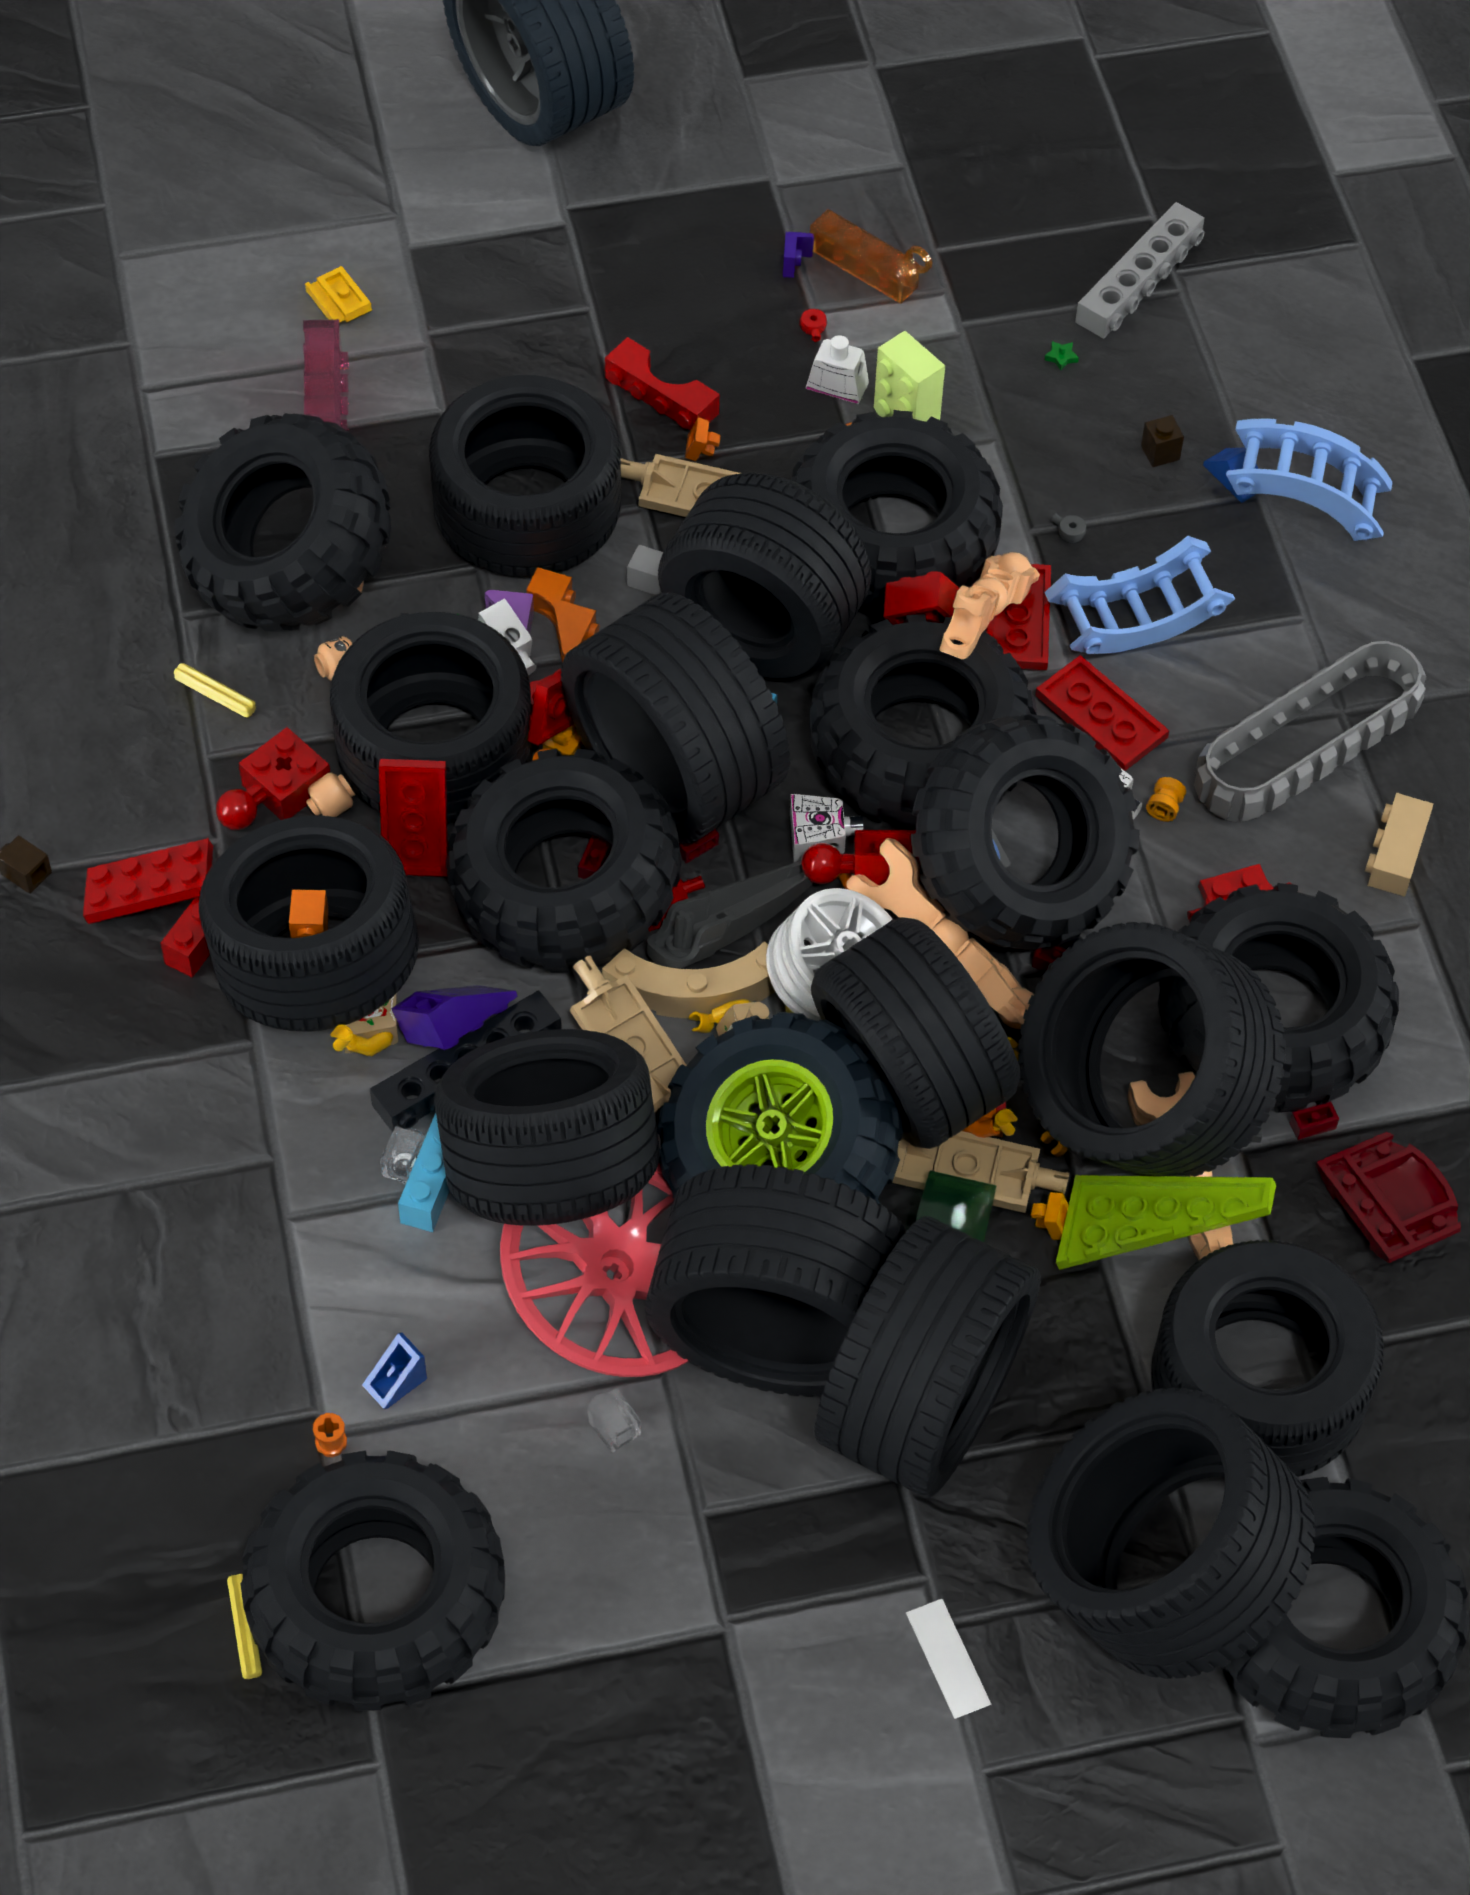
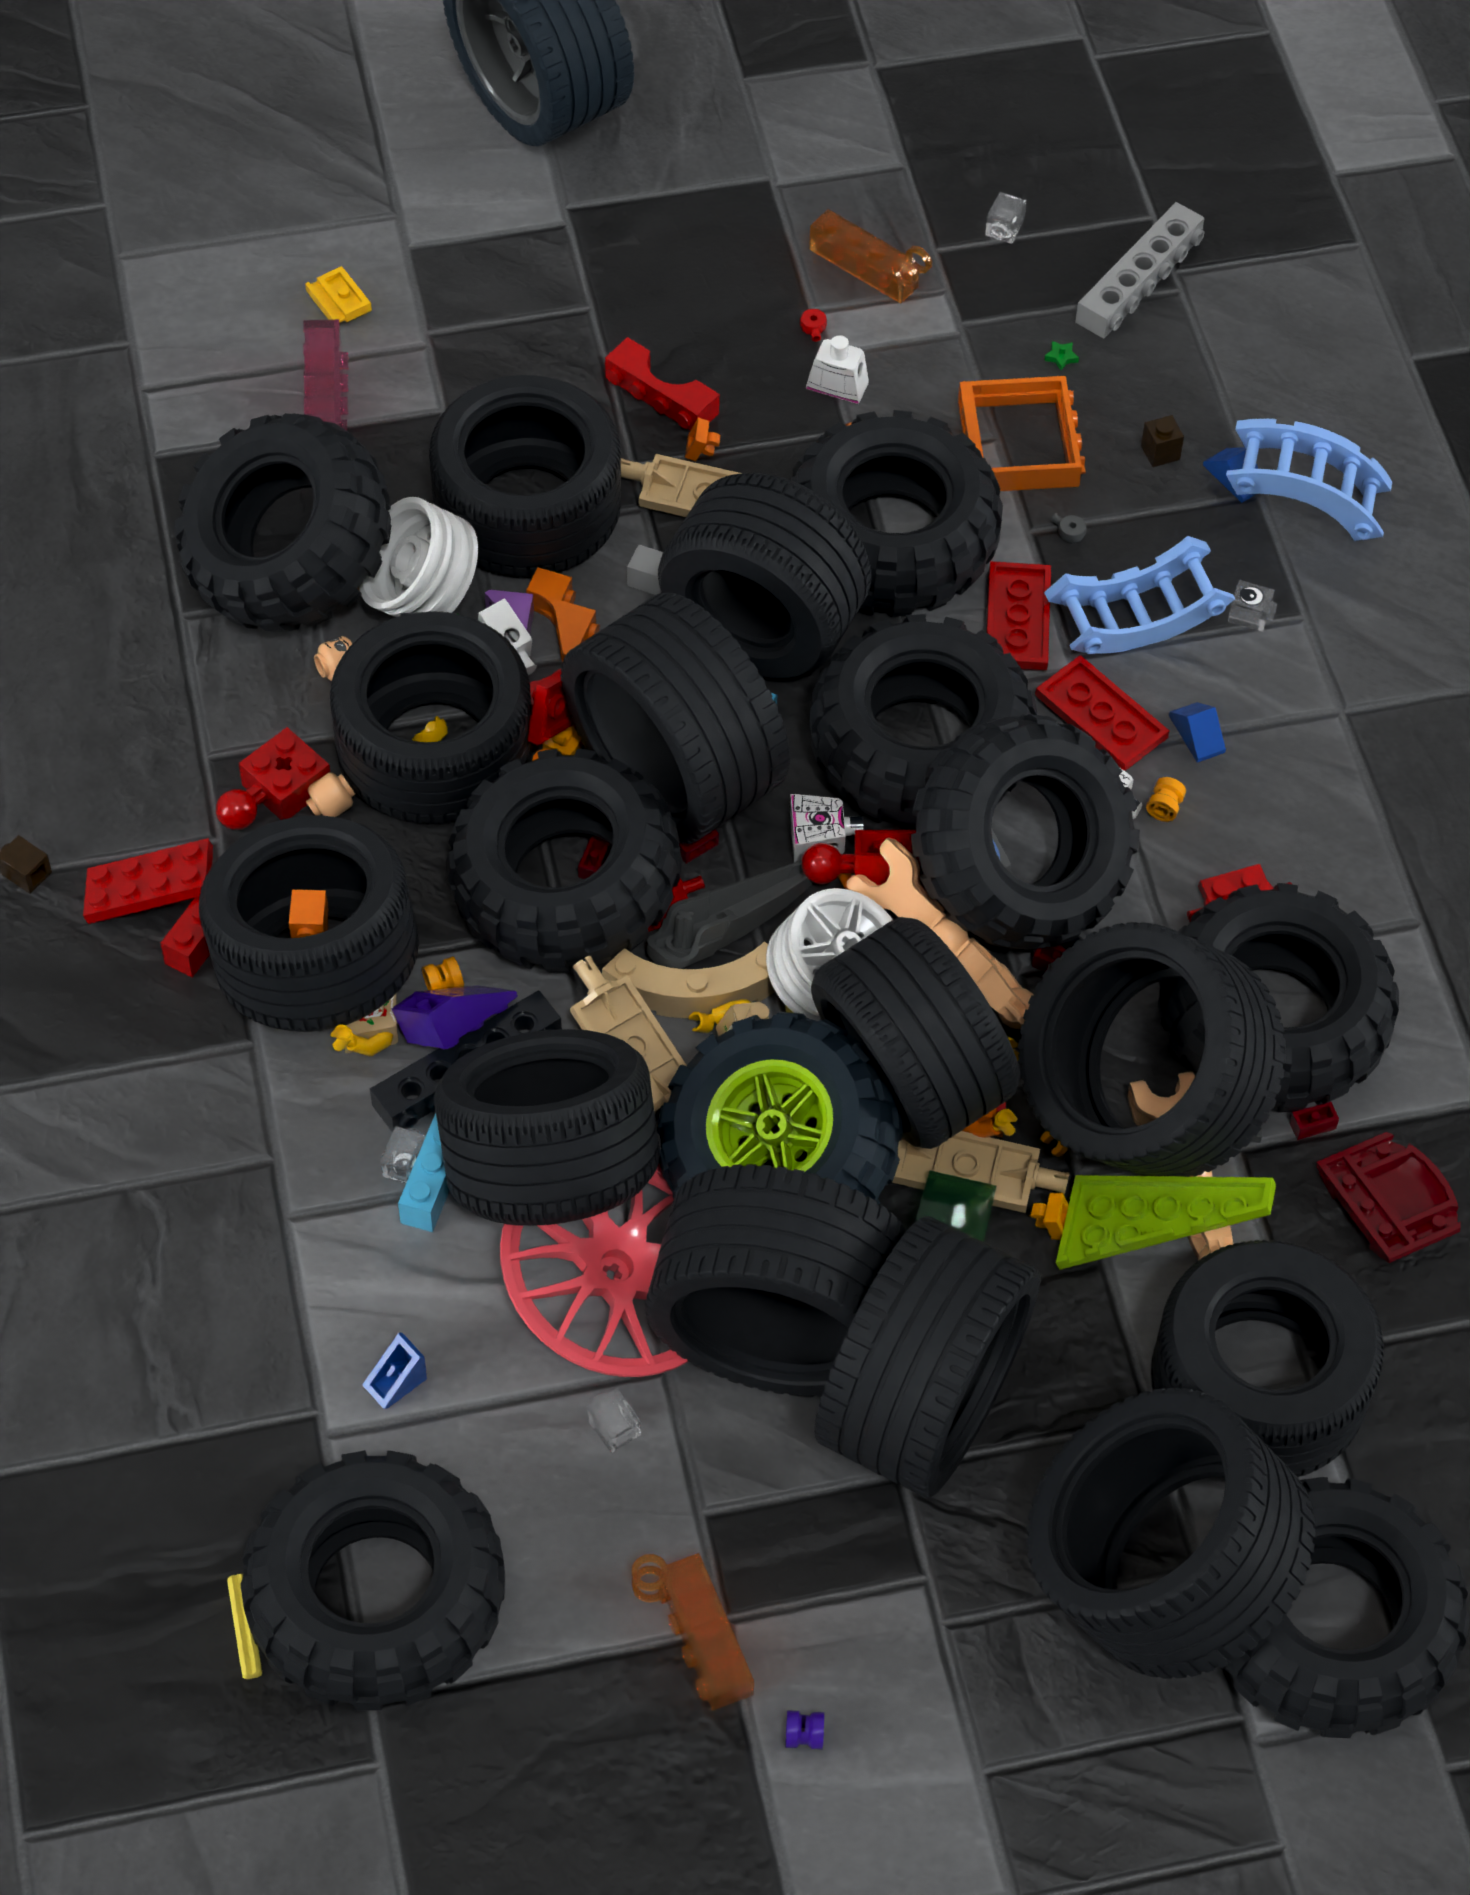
light yellow axle [174,663,256,718] -> none
orange bush [313,1413,347,1457] -> none
red plate [379,759,448,877] -> none
dark purple bracket [783,231,814,278] -> none
yellowish green brick [874,331,945,422] -> none
red brick [884,571,960,625] -> none
white sticker [906,1599,992,1719] -> none
light nougat piece [939,552,1040,659] -> none
light grey piece [1194,641,1426,822] -> none
tan brick [1365,793,1433,897] -> none
none -> white wheel [359,497,478,617]
none -> yellow plate [412,716,448,742]
none -> light orange wheel [422,956,464,990]
none -> clear orange hinge [632,1553,754,1711]
none -> dark purple wheel [785,1710,825,1750]
none -> orange window [958,376,1086,491]
none -> clear brick [985,192,1027,244]
none -> blue slope [1169,702,1226,763]
none -> clear brick [1228,580,1278,631]

